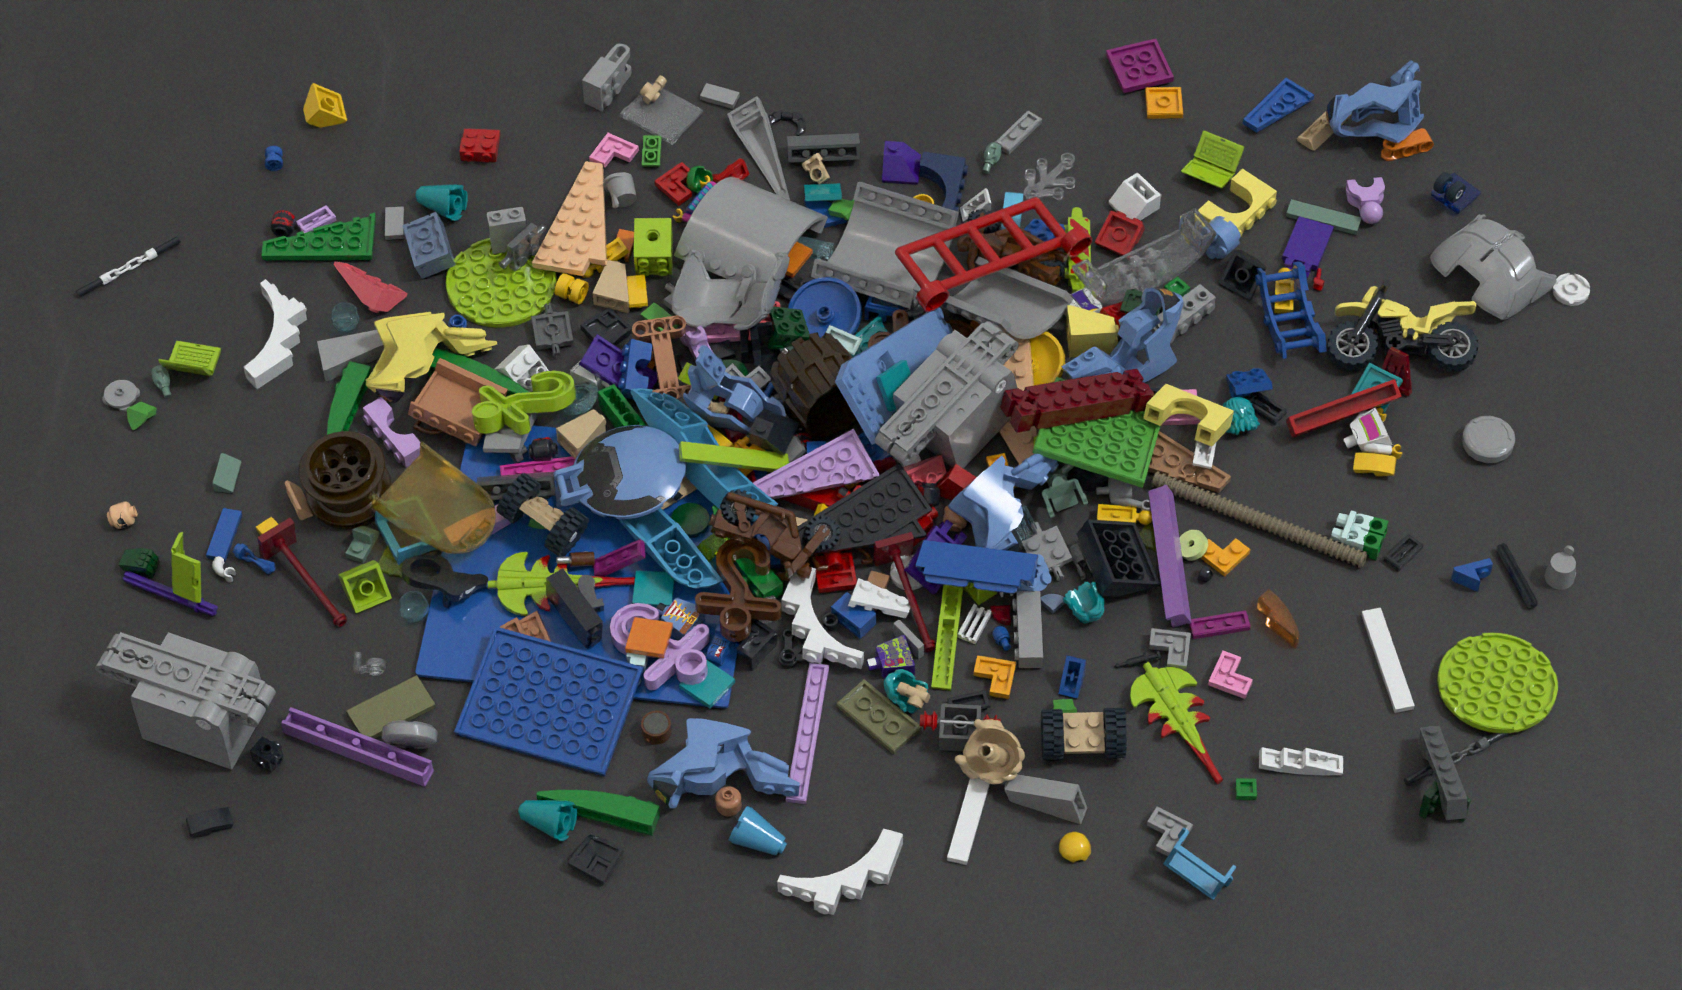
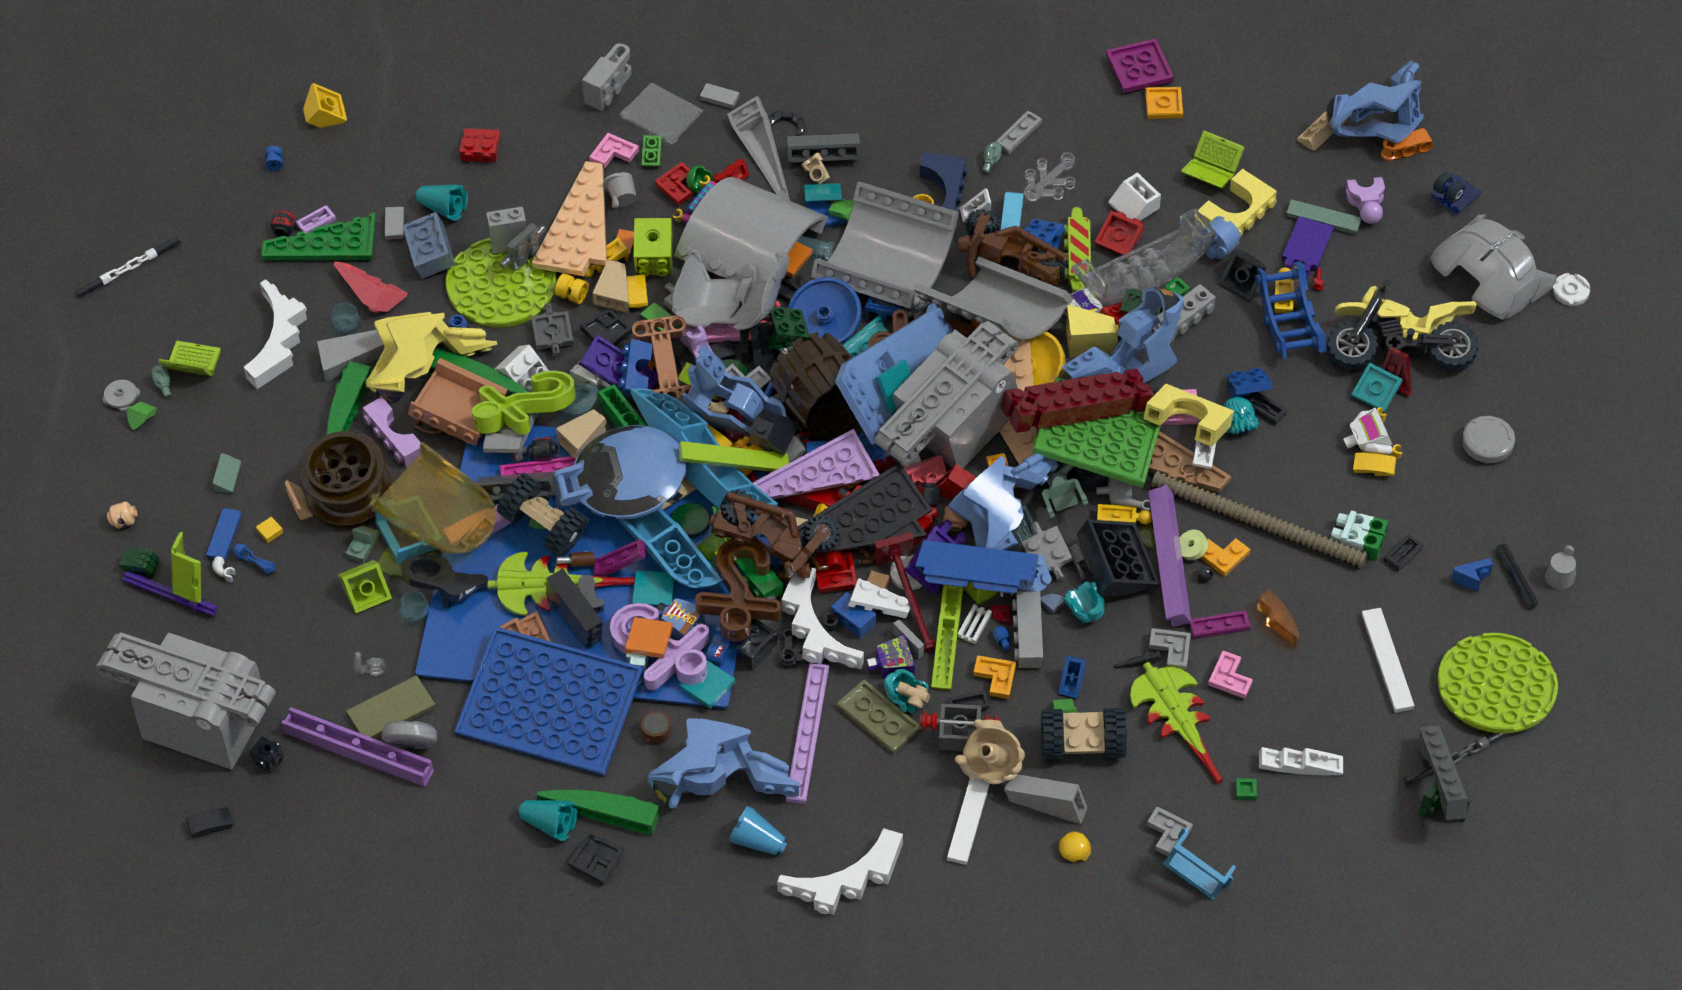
dark red tile [257,518,347,627] -> none
tan plate [639,75,667,104] -> none
nougat head [715,786,742,817] -> none
light aqua tile [826,325,862,355] -> none
dark purple slope [882,141,921,185] -> none
red fence [895,197,1092,312] -> none
blue wing [1242,78,1314,132] -> none
red brick [1286,379,1402,438] -> none

